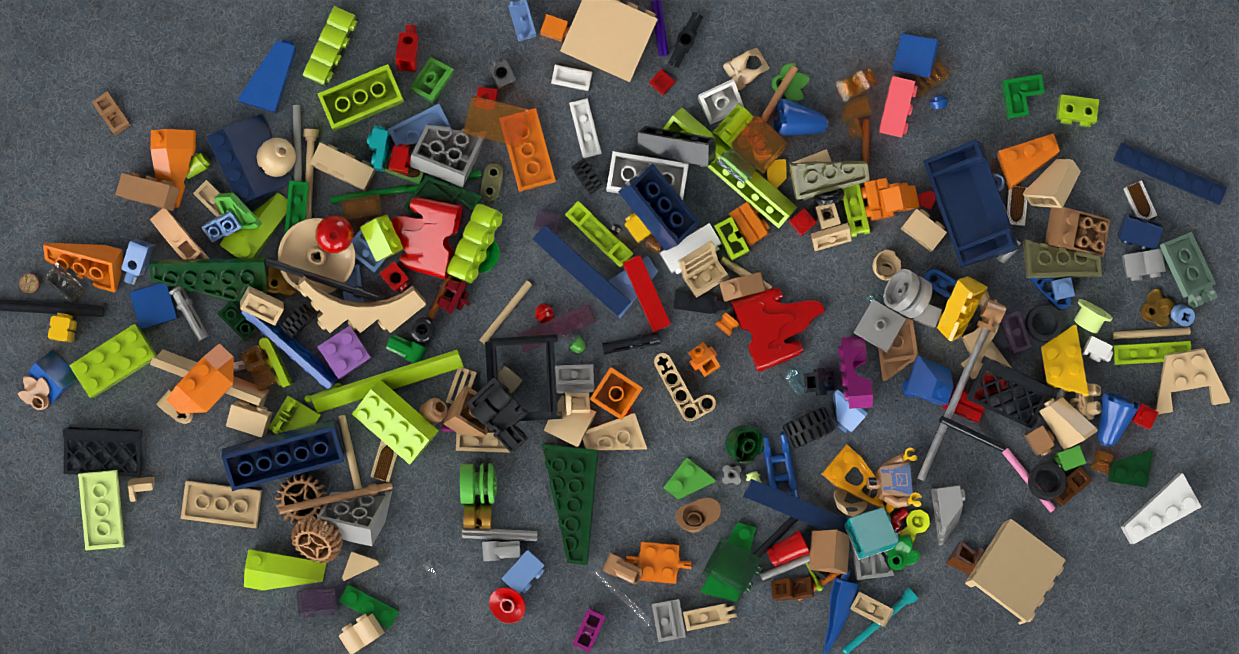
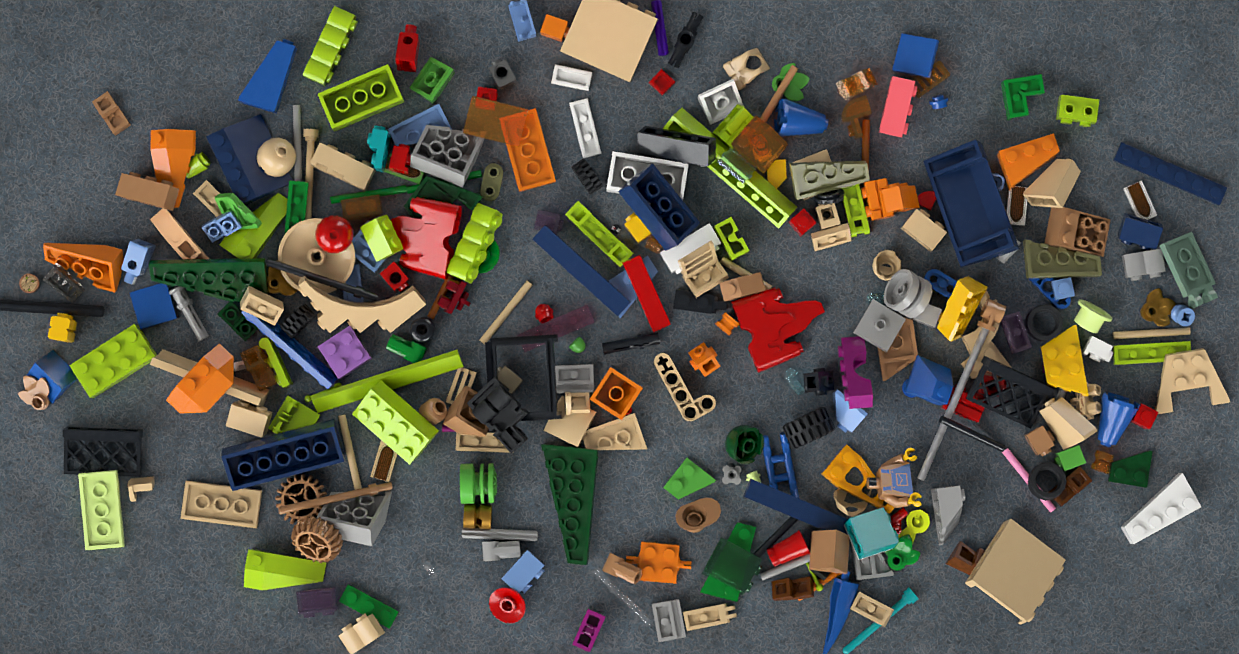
tan piece [156,390,194,424] -> none
tan slope [342,551,380,581] -> none
orange brick [728,202,770,247] -> none

